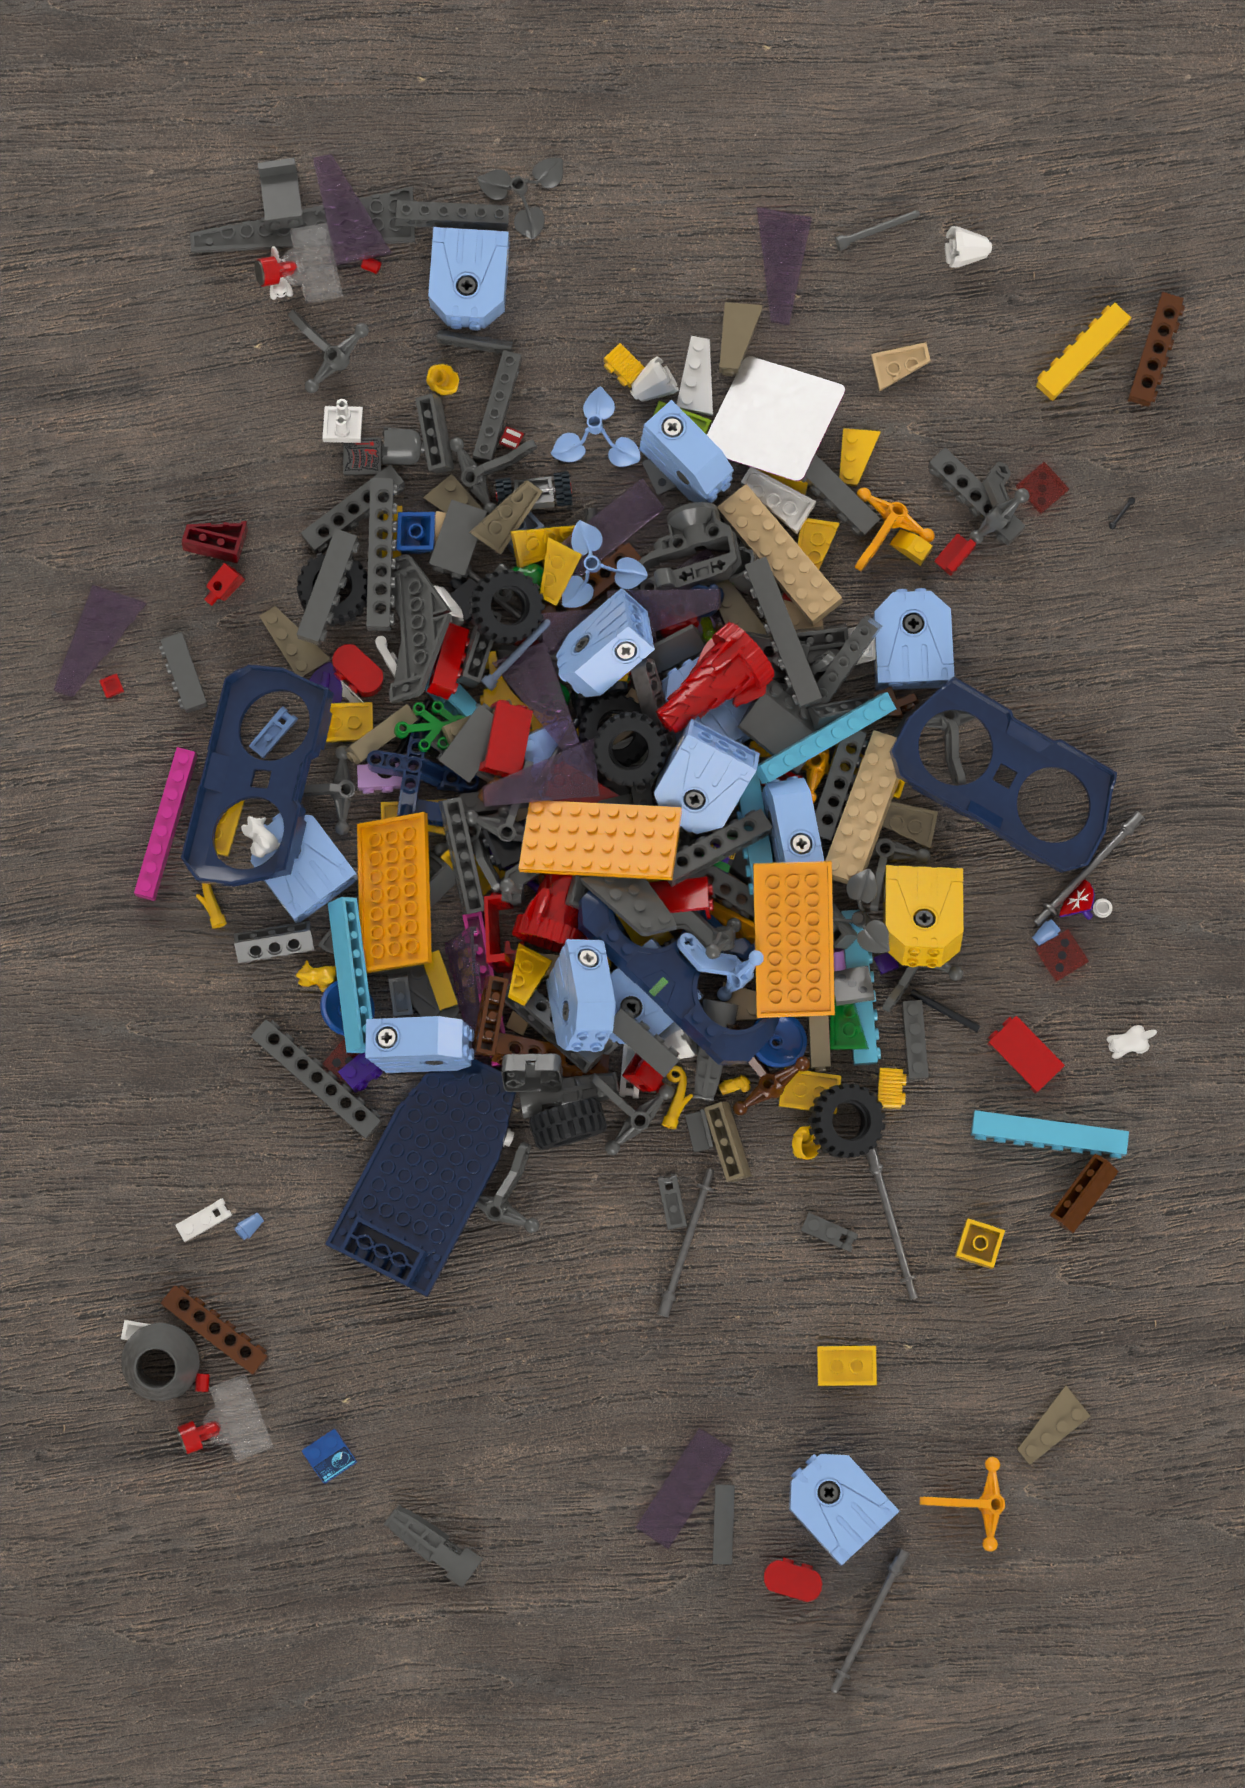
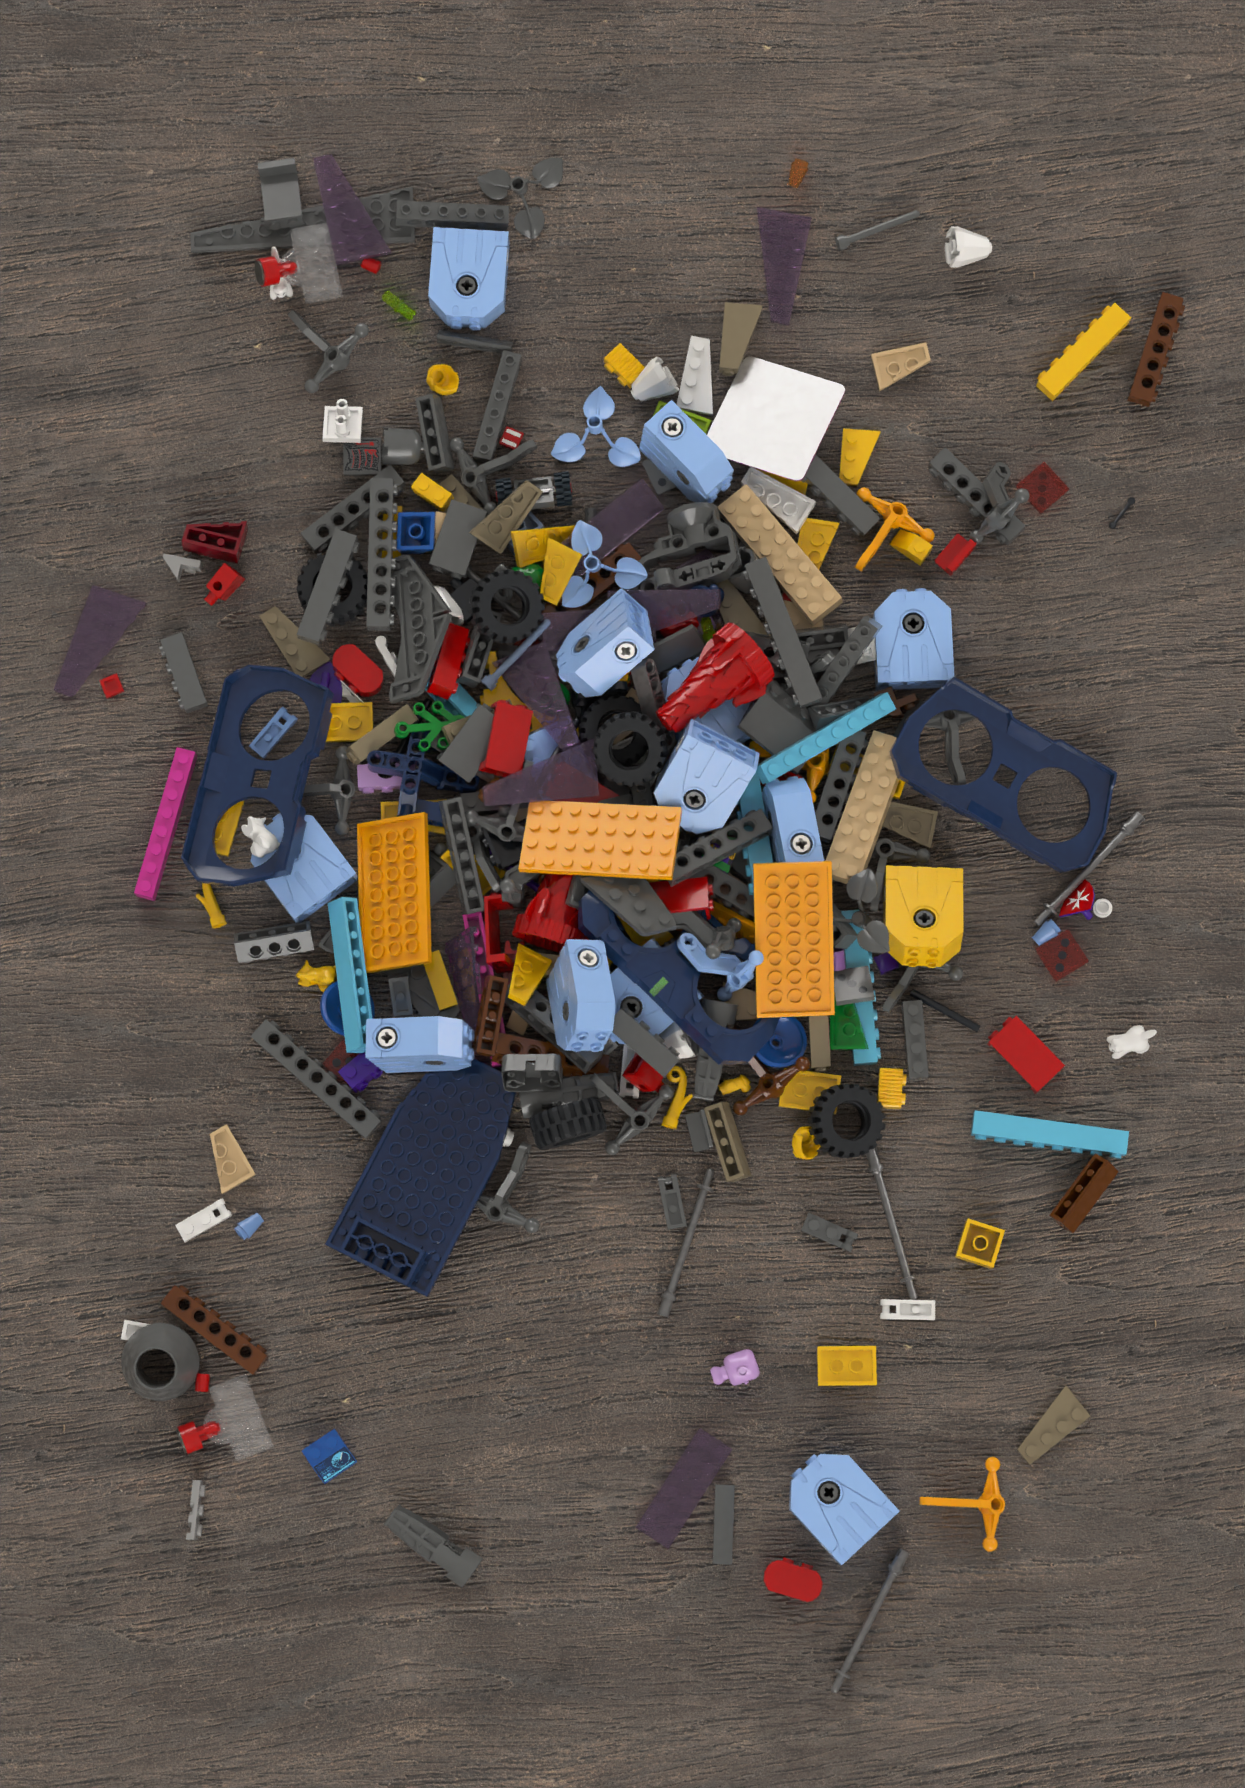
none -> light grey slope [163,553,202,582]
none -> light grey wing [186,1480,206,1540]
none -> tan wing [210,1124,256,1194]
none -> clear neon green axle [382,291,417,322]
none -> yellow brick [411,473,454,512]
none -> lavender piece [710,1349,760,1386]
none -> clear orange cone [788,158,809,188]
none -> white plate [880,1299,935,1320]

